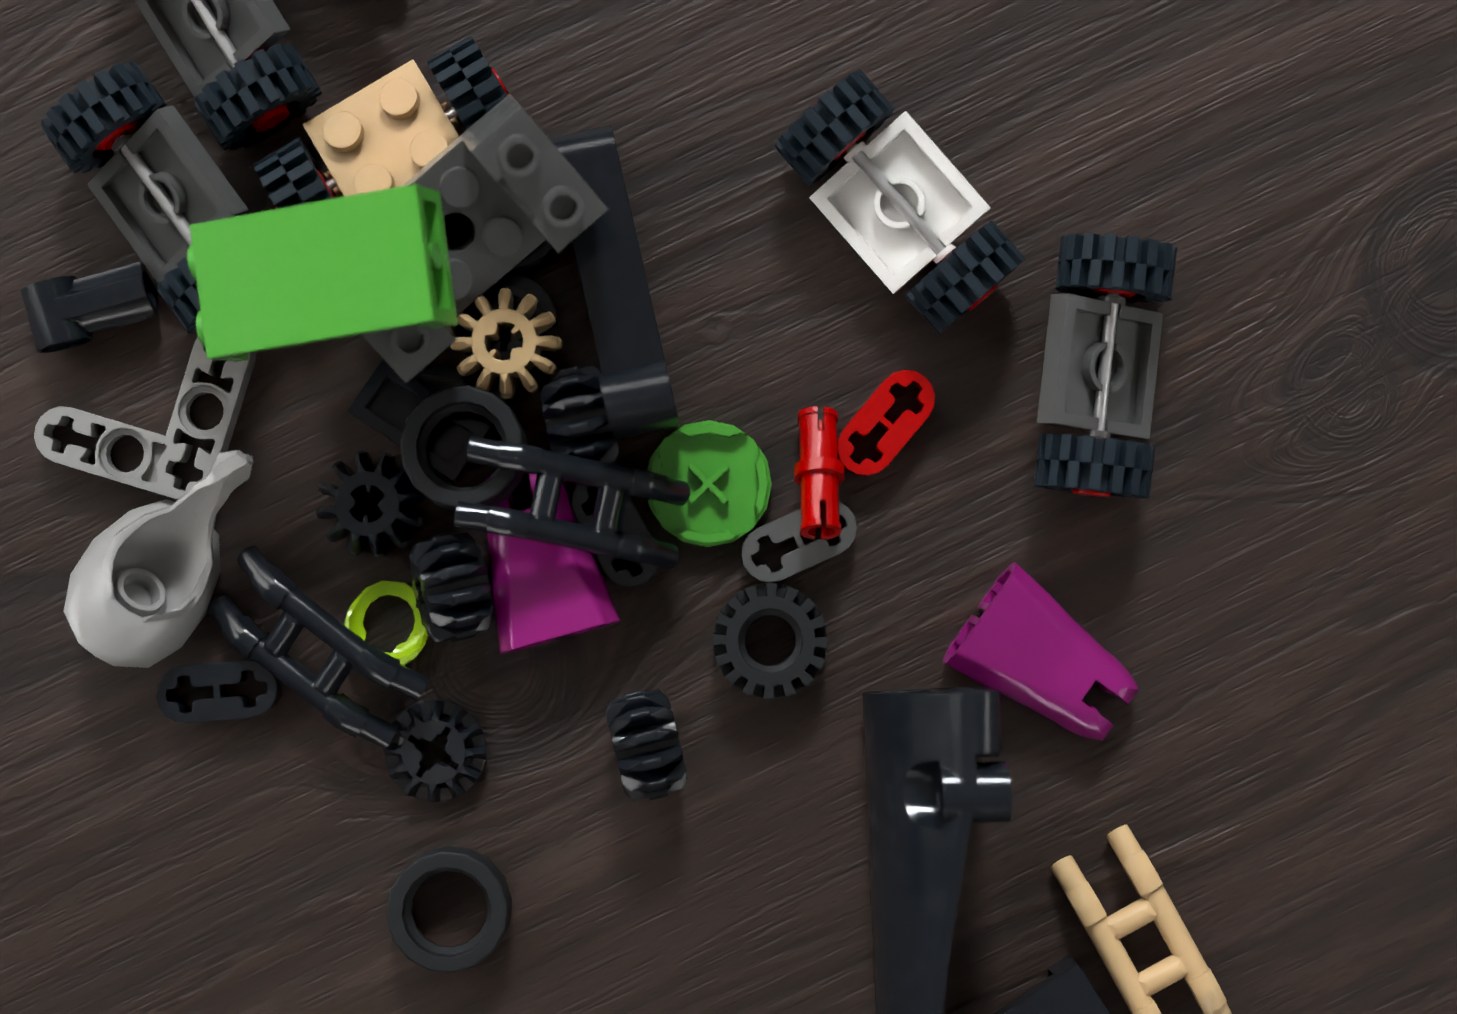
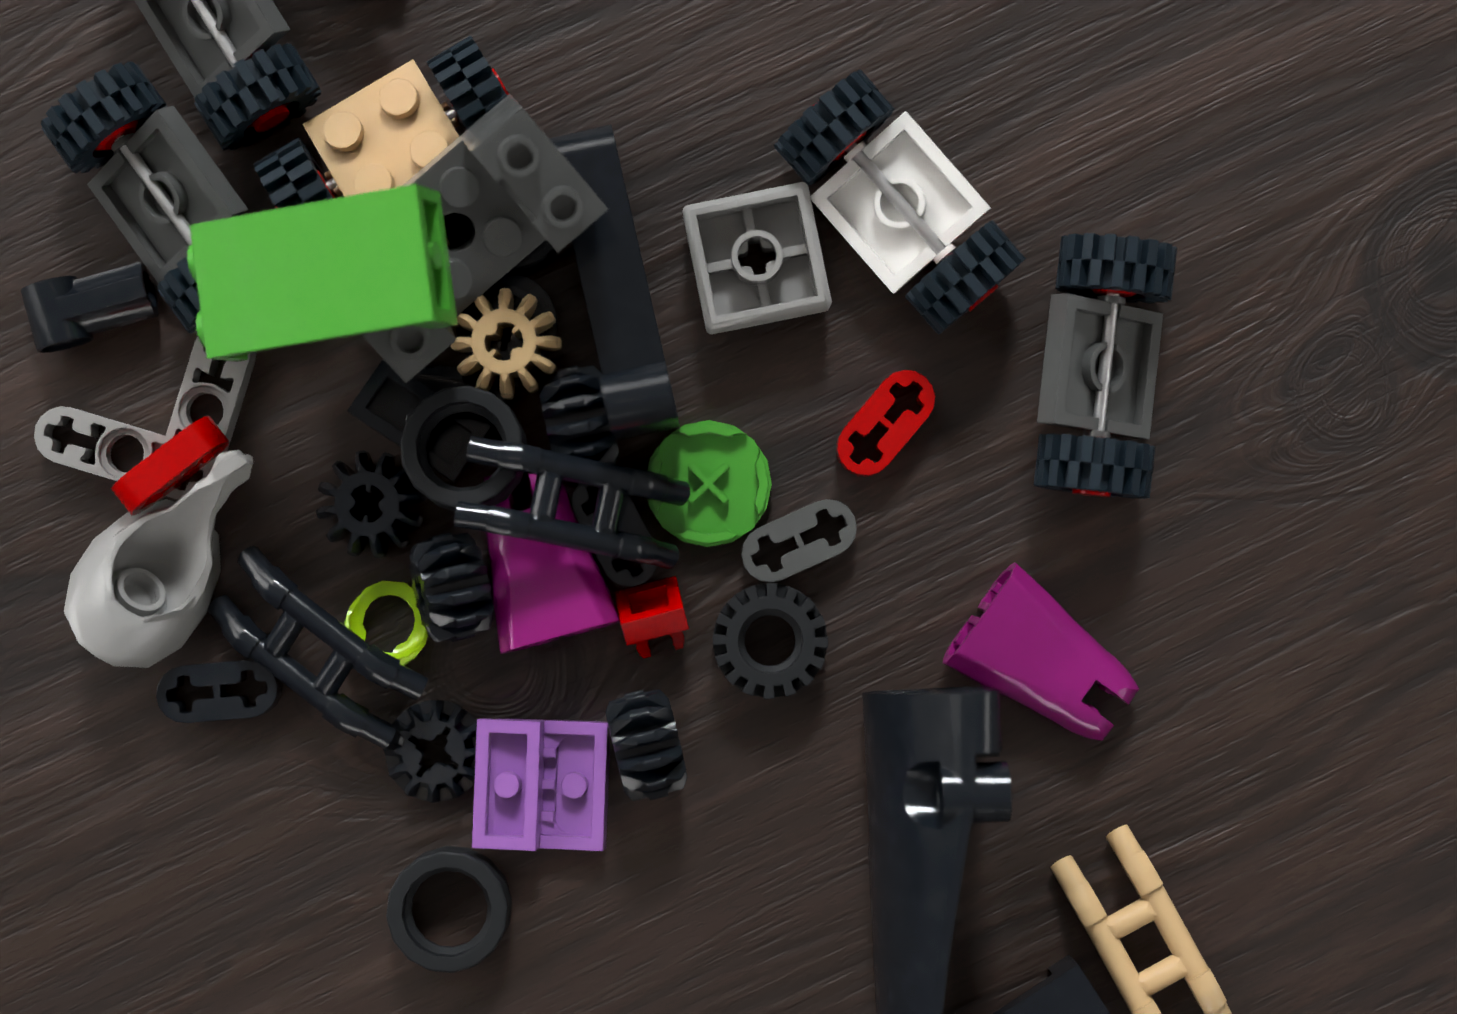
red pin [794,406,845,540] -> none
none -> red beam [111,415,230,516]
none -> medium lavender slope [472,719,611,851]
none -> red tile [615,576,689,658]
none -> light grey brick [682,182,832,334]

